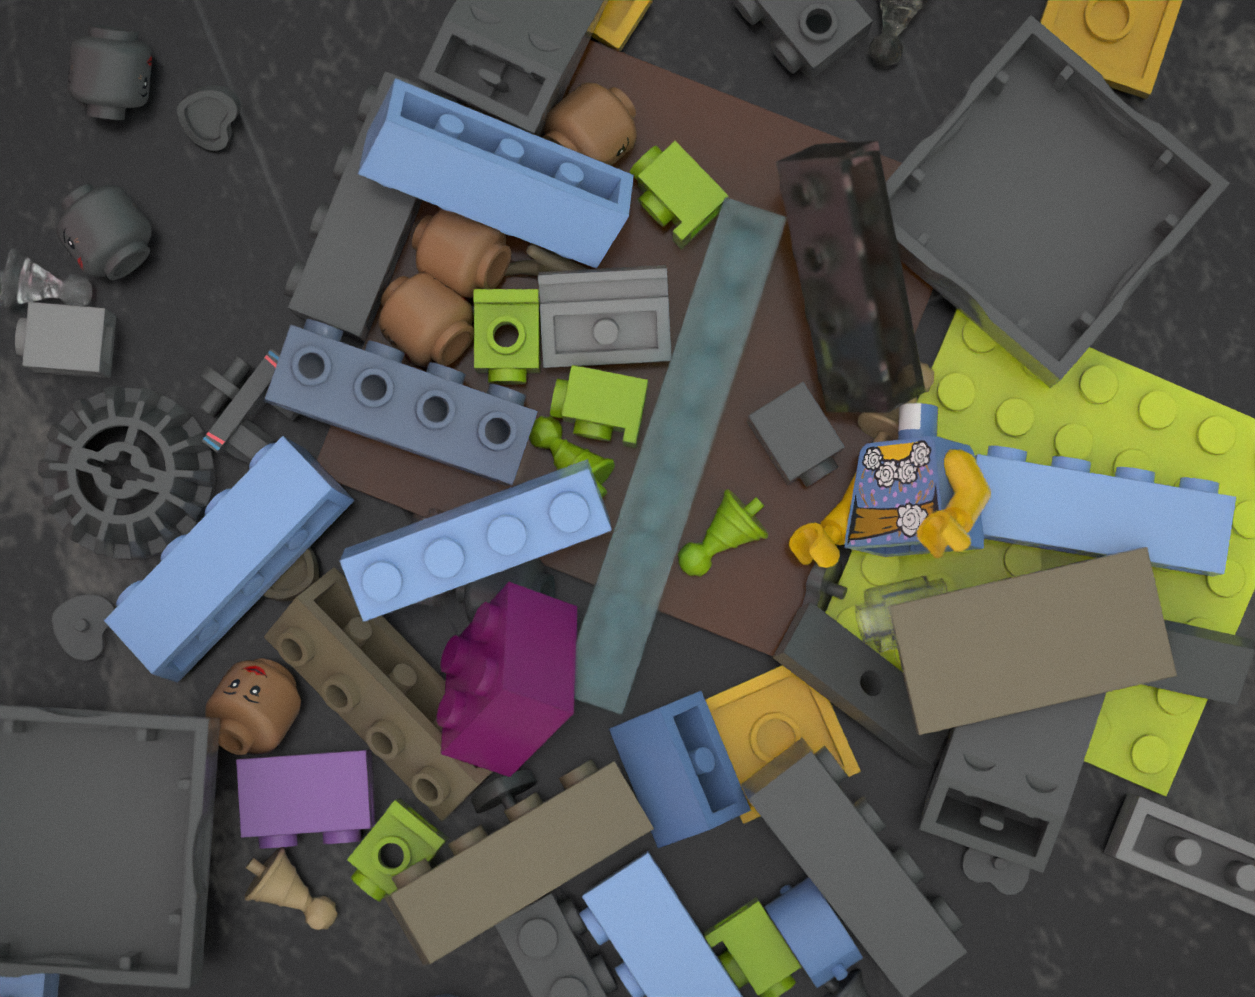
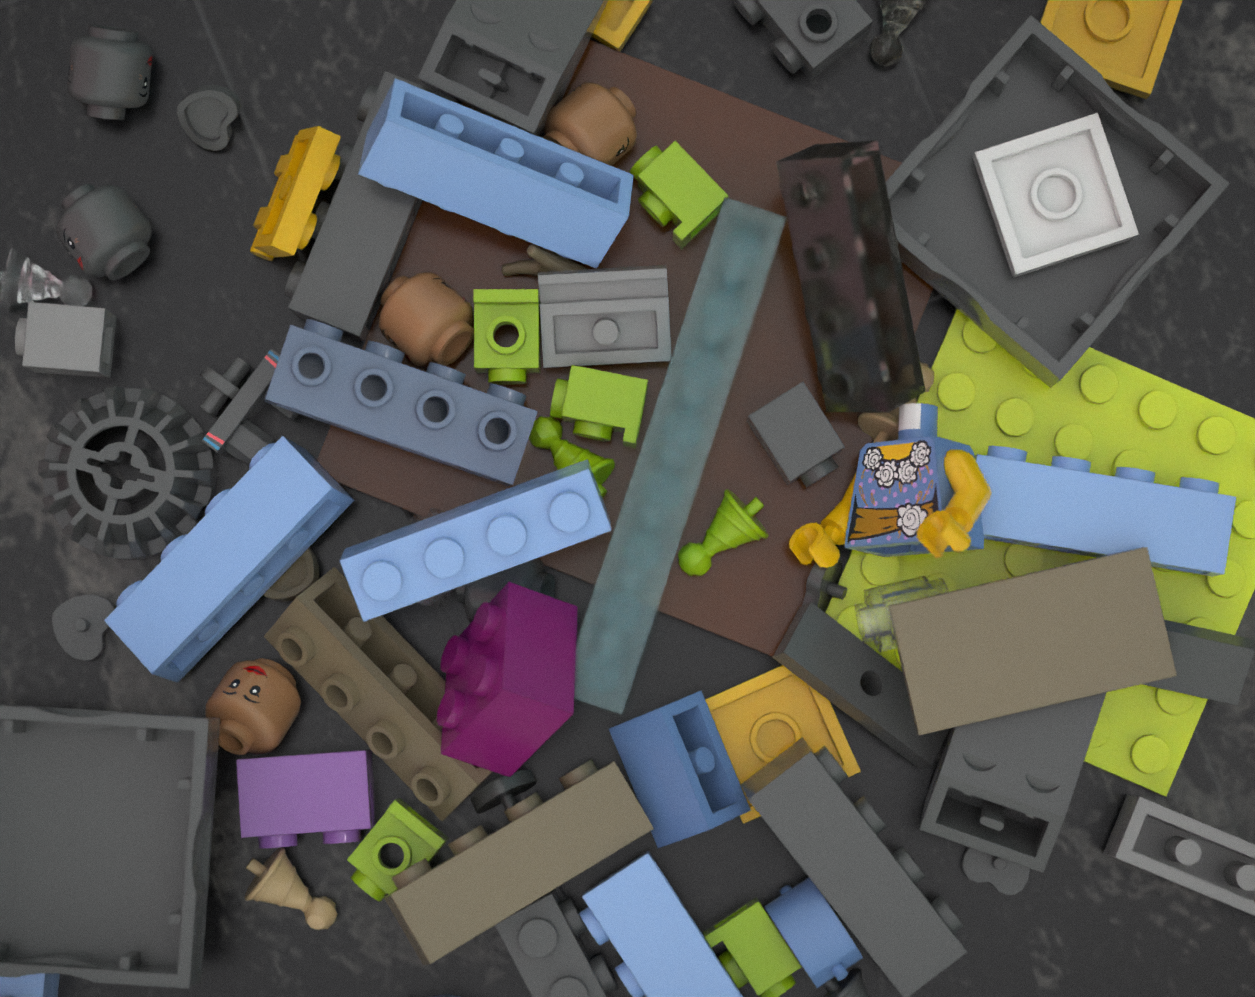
medium nougat head [412,209,511,298] -> none
none -> yellow plate [249,126,341,261]
none -> white plate [972,113,1139,278]

